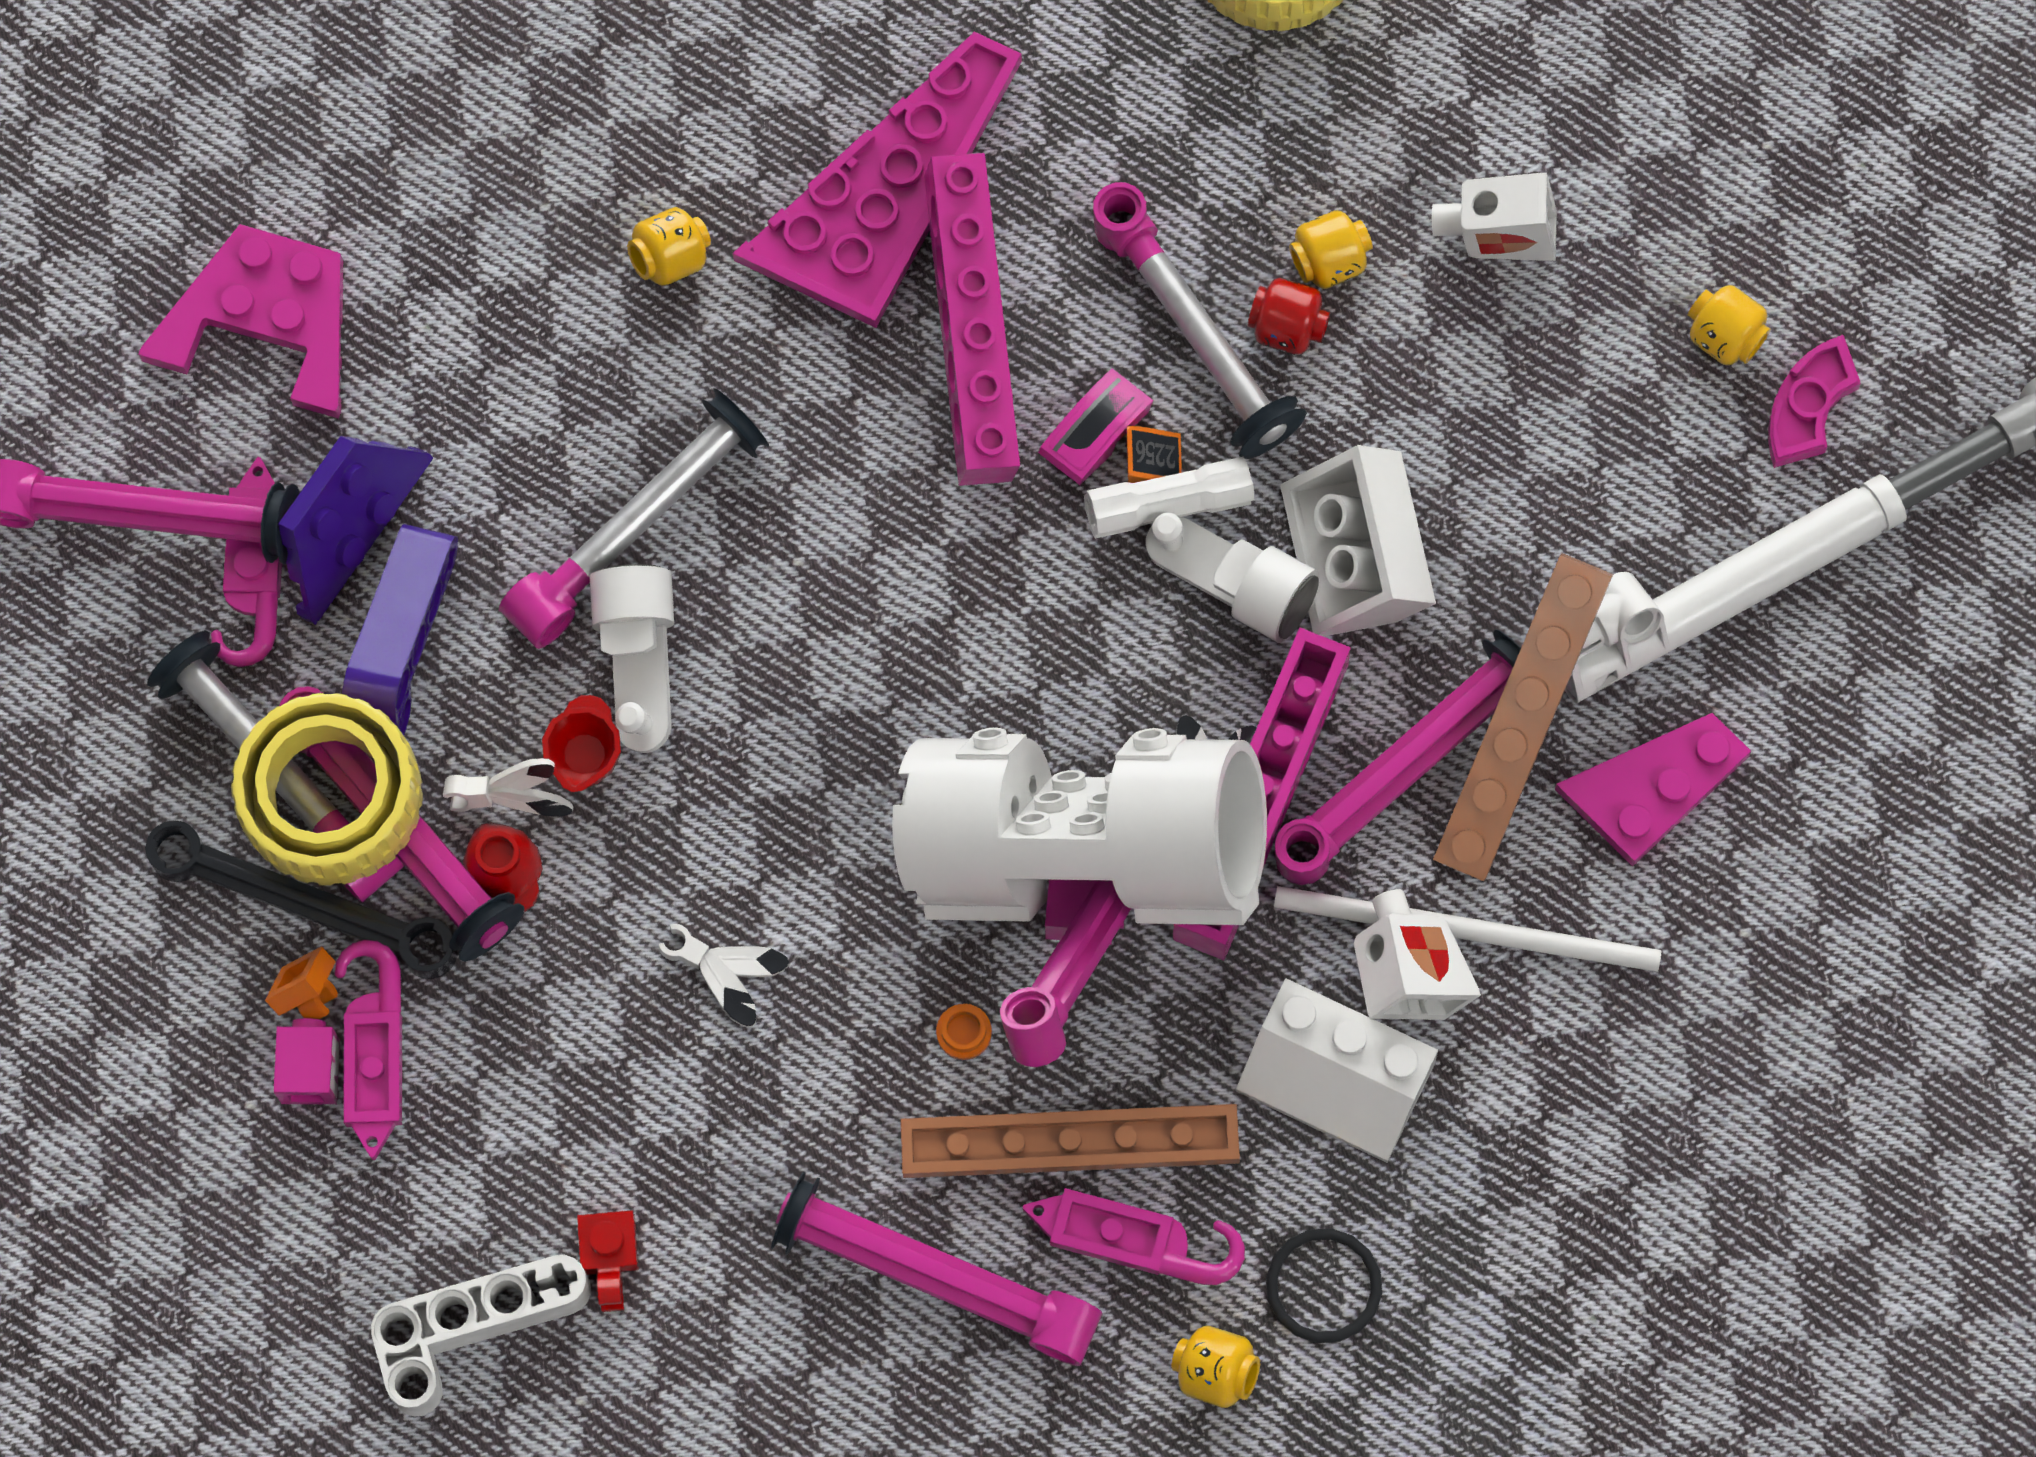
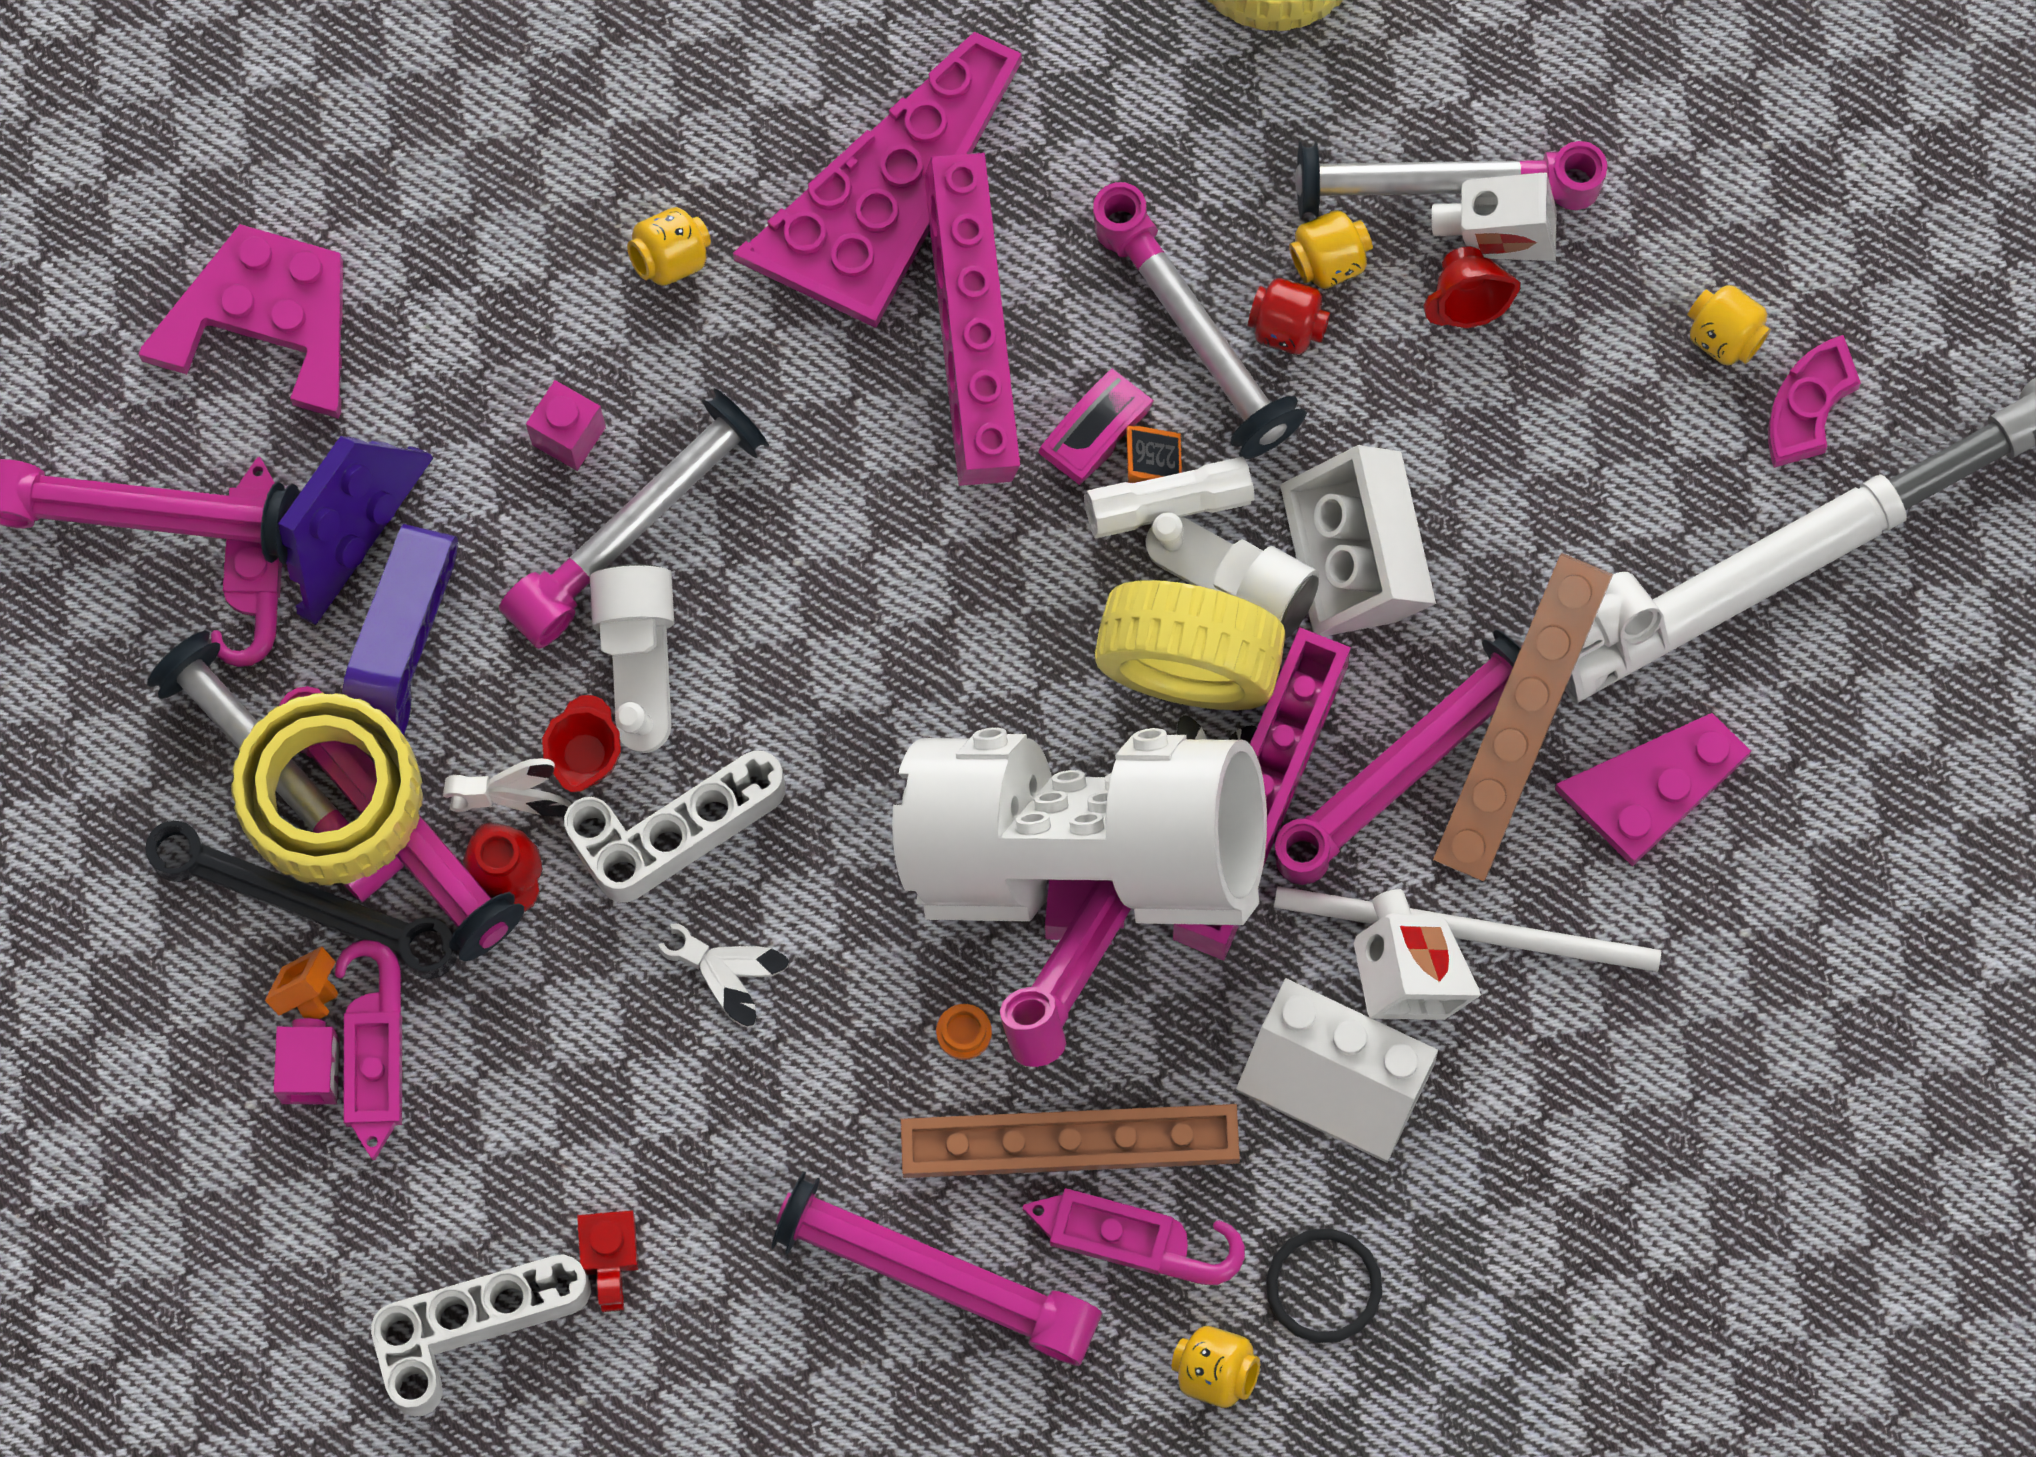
none -> dark pink brick [526,380,606,471]
none -> white beam [564,751,785,903]
none -> light yellow tyre [1095,580,1286,710]
none -> piece [1295,140,1608,220]
none -> red piece [1423,246,1521,328]

